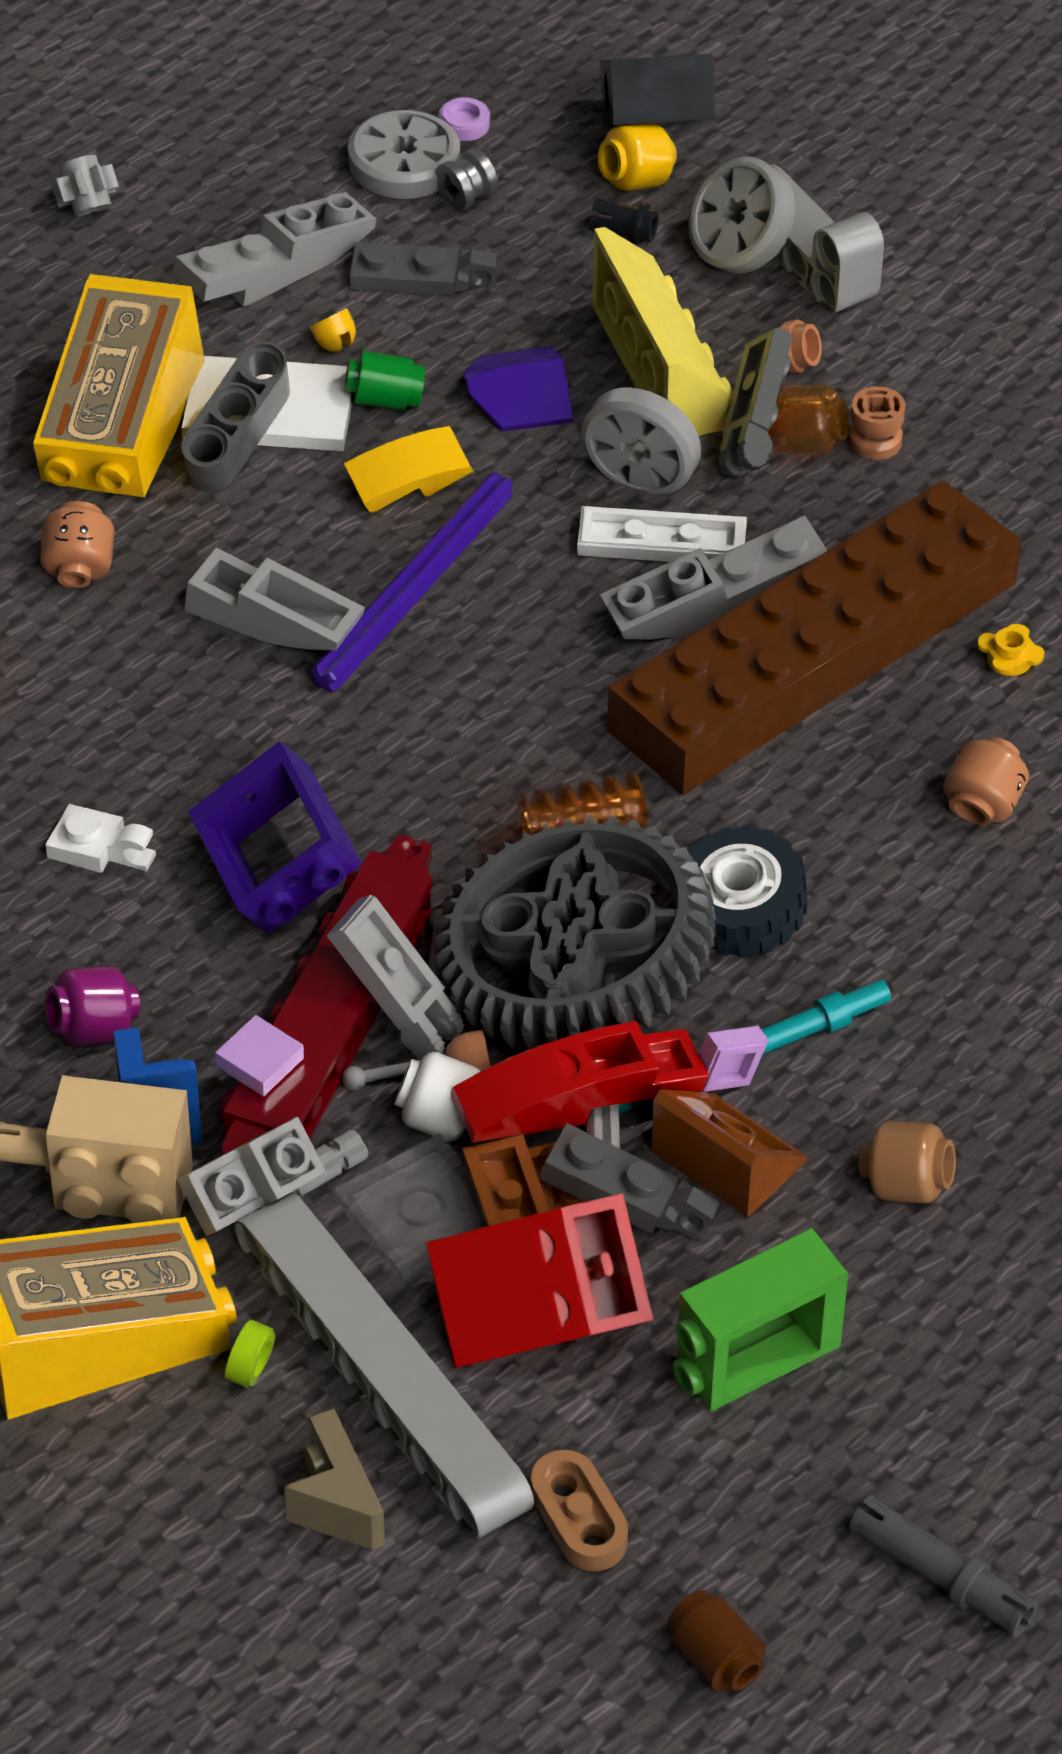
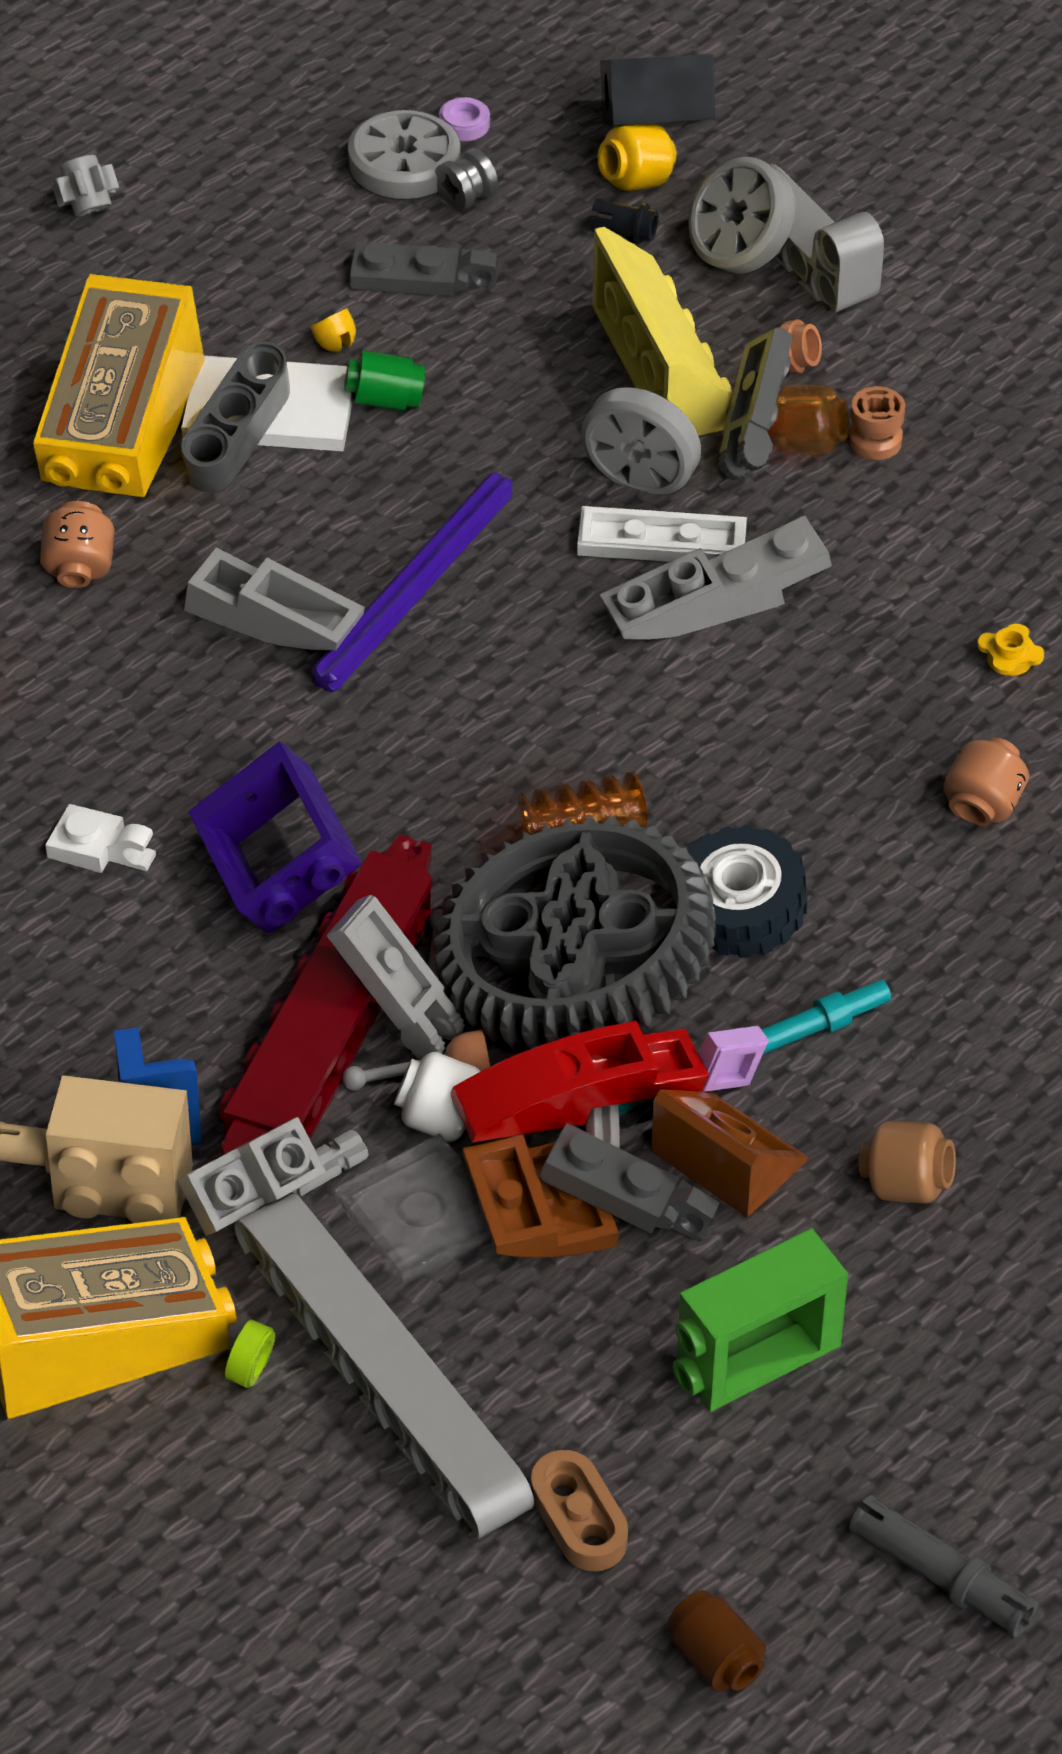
magenta head [45,965,140,1048] -> none
light grey slope [173,192,377,307] -> none
lavender tile [215,1015,304,1097] -> none
dark tan slope [284,1409,385,1550] -> none
yellow slope [344,426,473,513] -> none
red slope [425,1193,653,1368] -> none
dark purple slope [463,346,573,432] -> none
reddish brown brick [607,479,1021,796] -> none

